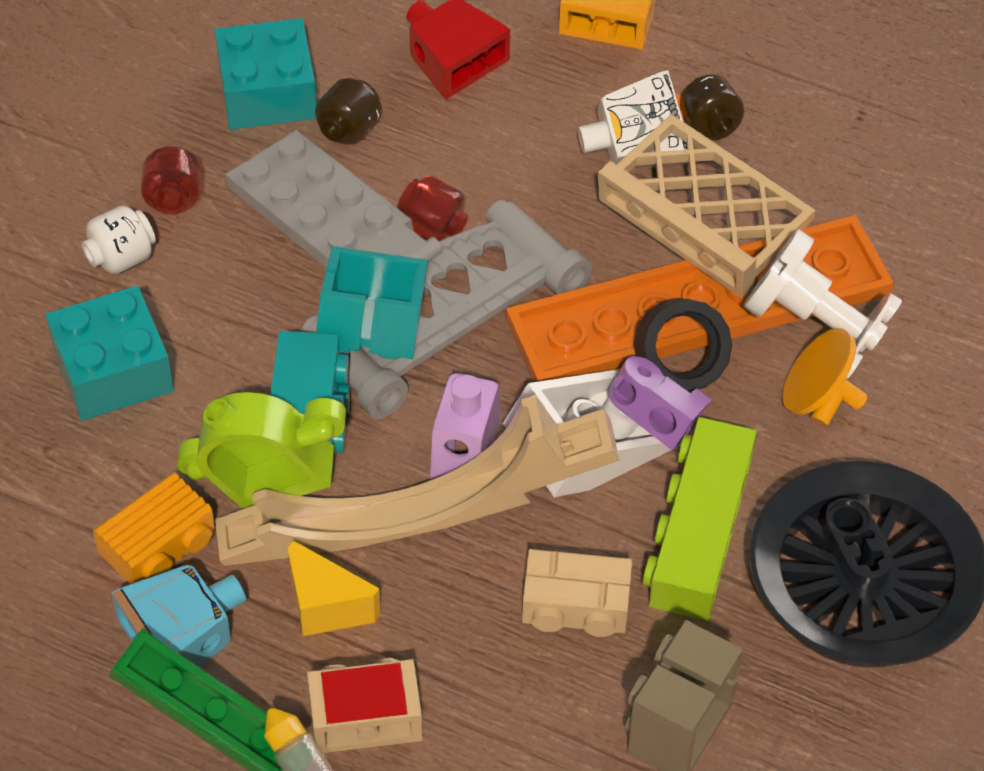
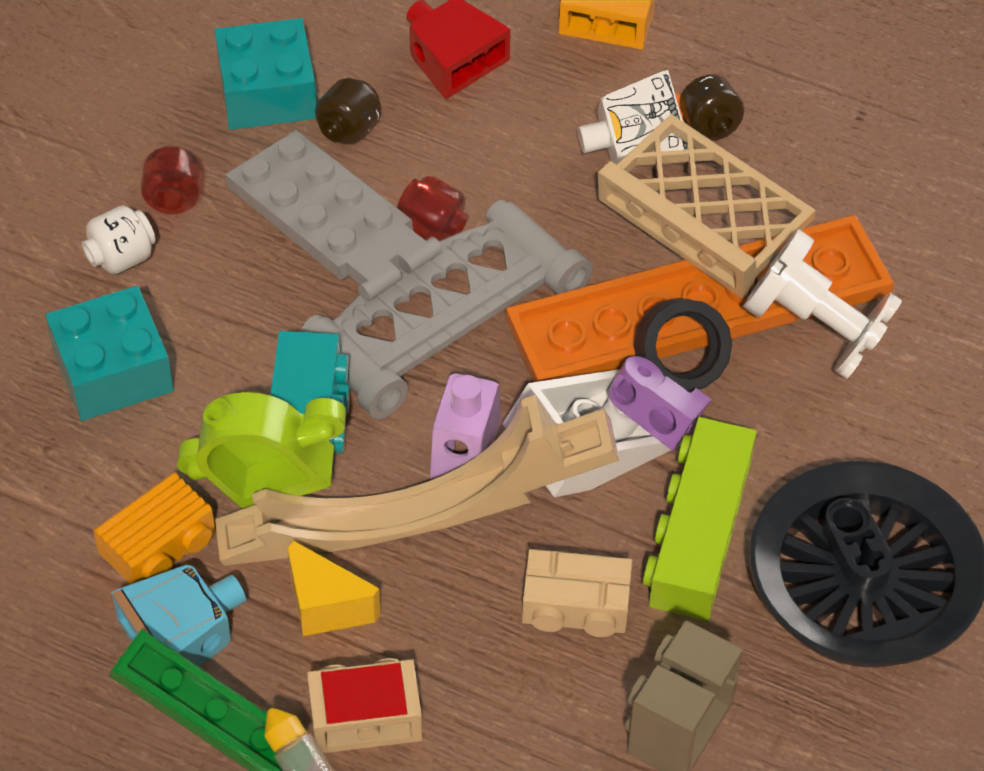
teal piece [316,246,428,359] -> none
light orange shield [782,328,867,427] -> none

